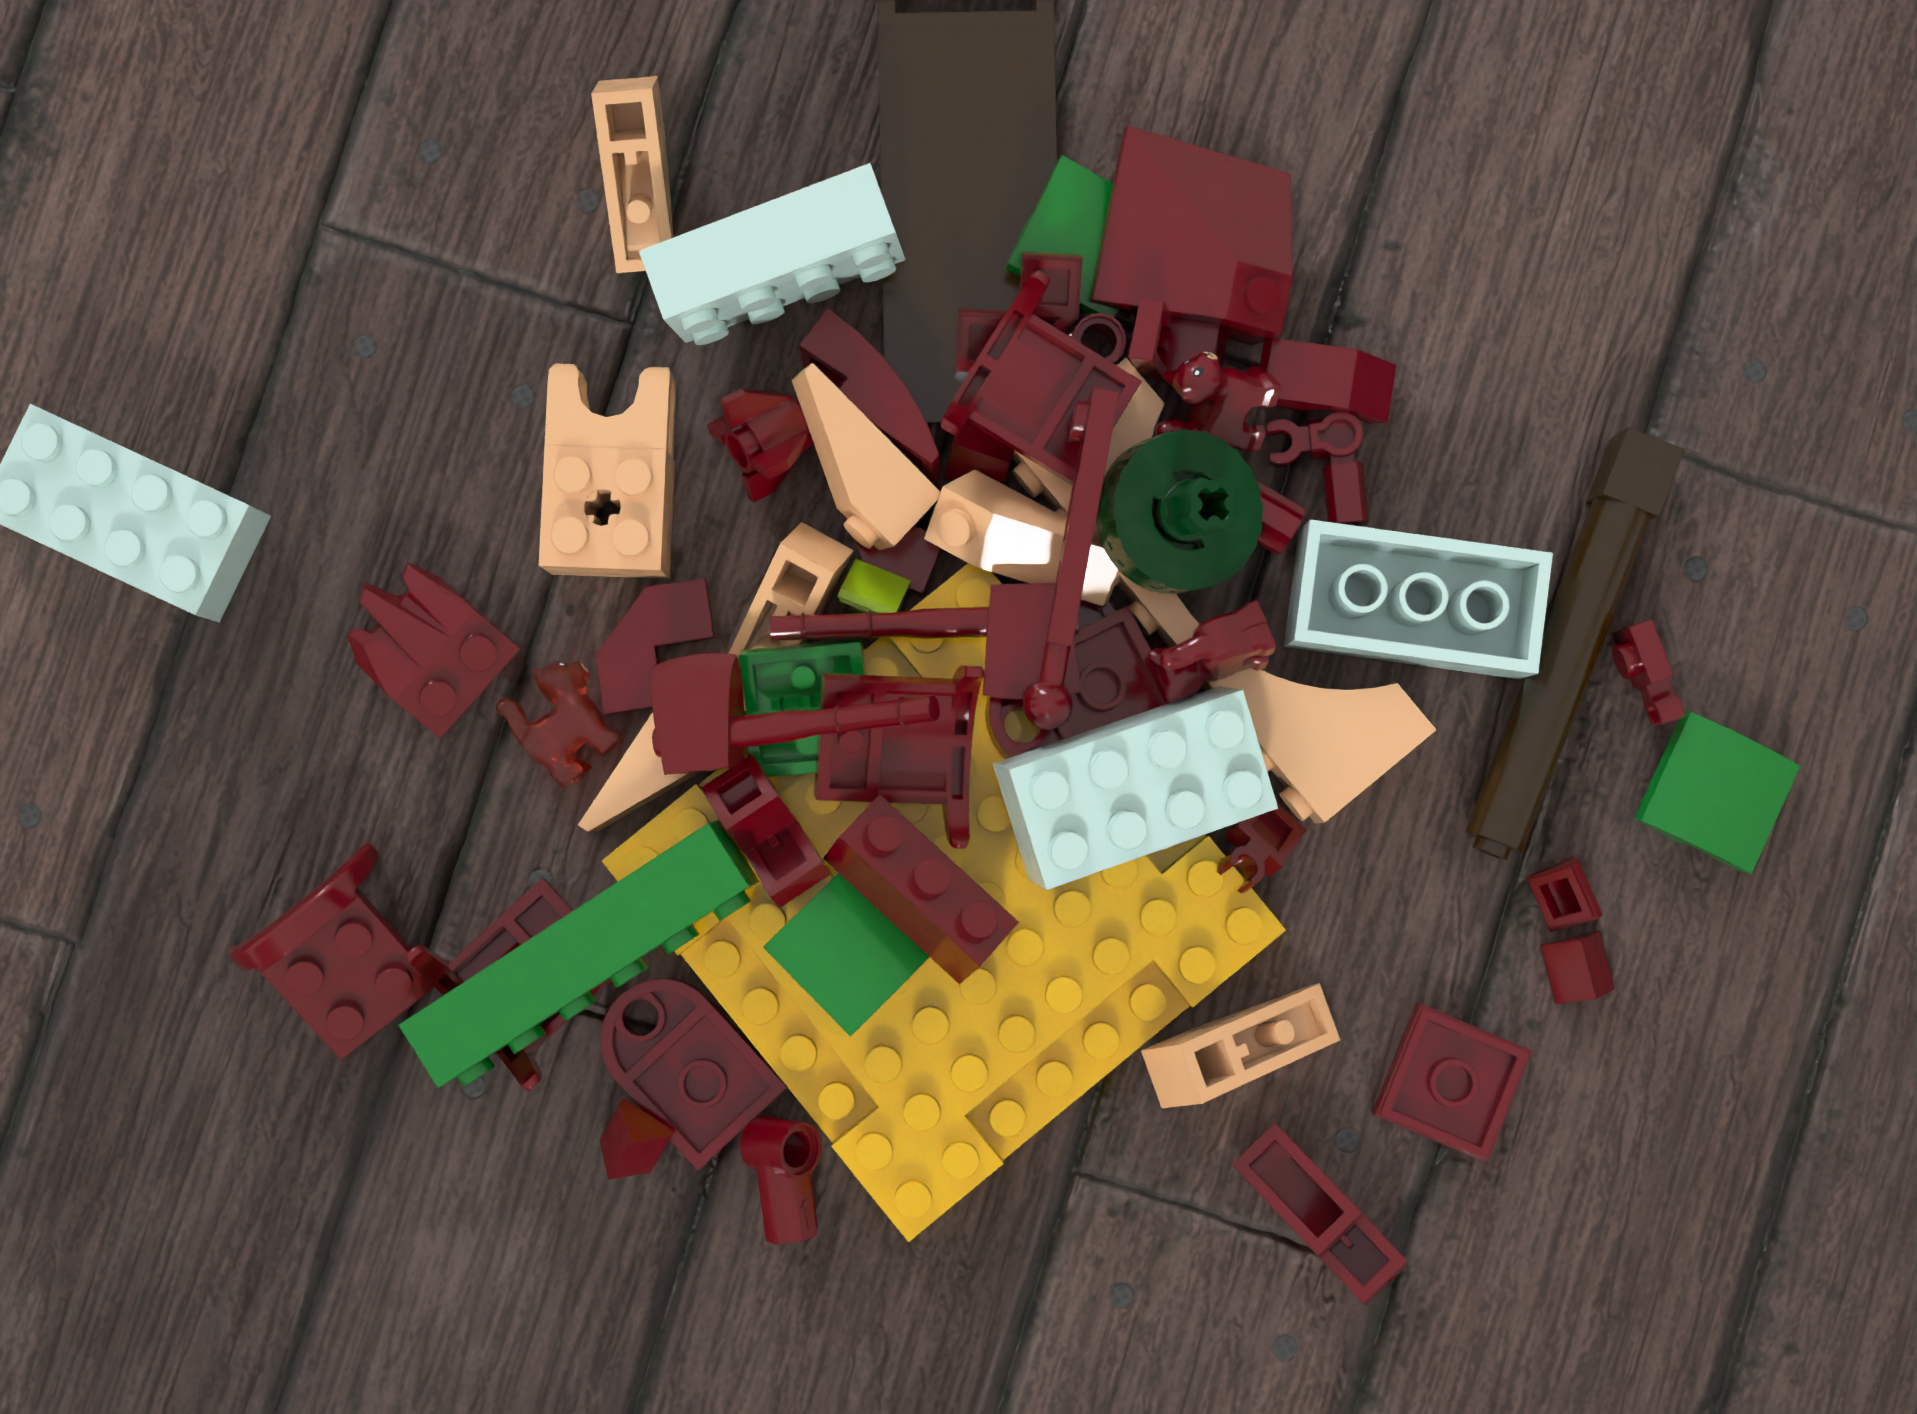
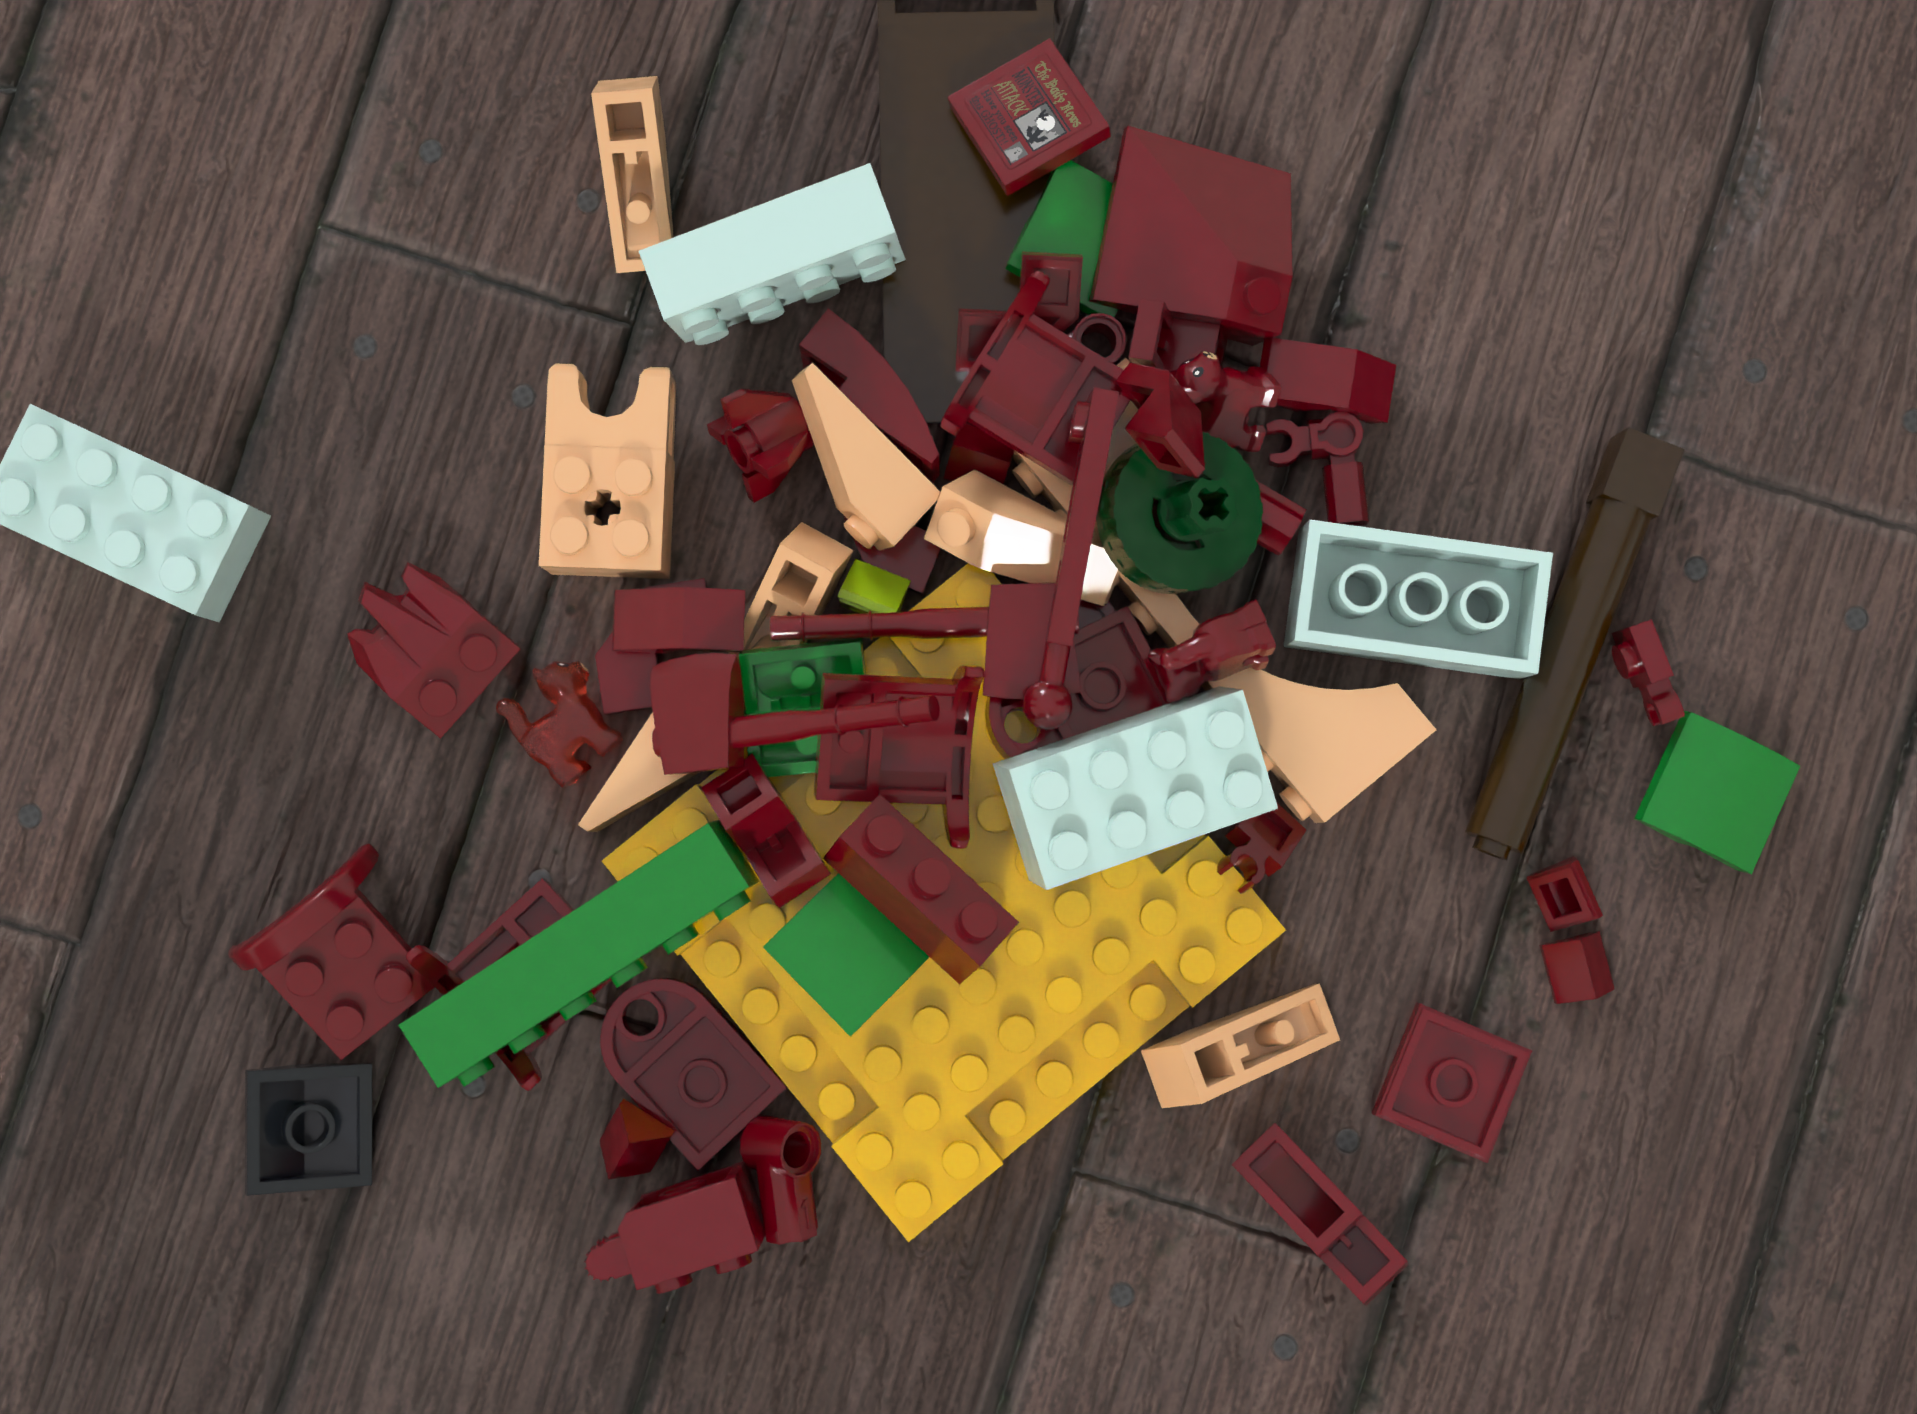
none -> black slope [245,1063,372,1196]
none -> dark red hinge [584,1161,765,1294]
none -> dark red slope [612,587,745,654]
none -> dark red tile [947,38,1111,196]
none -> dark red slope [1115,363,1205,479]

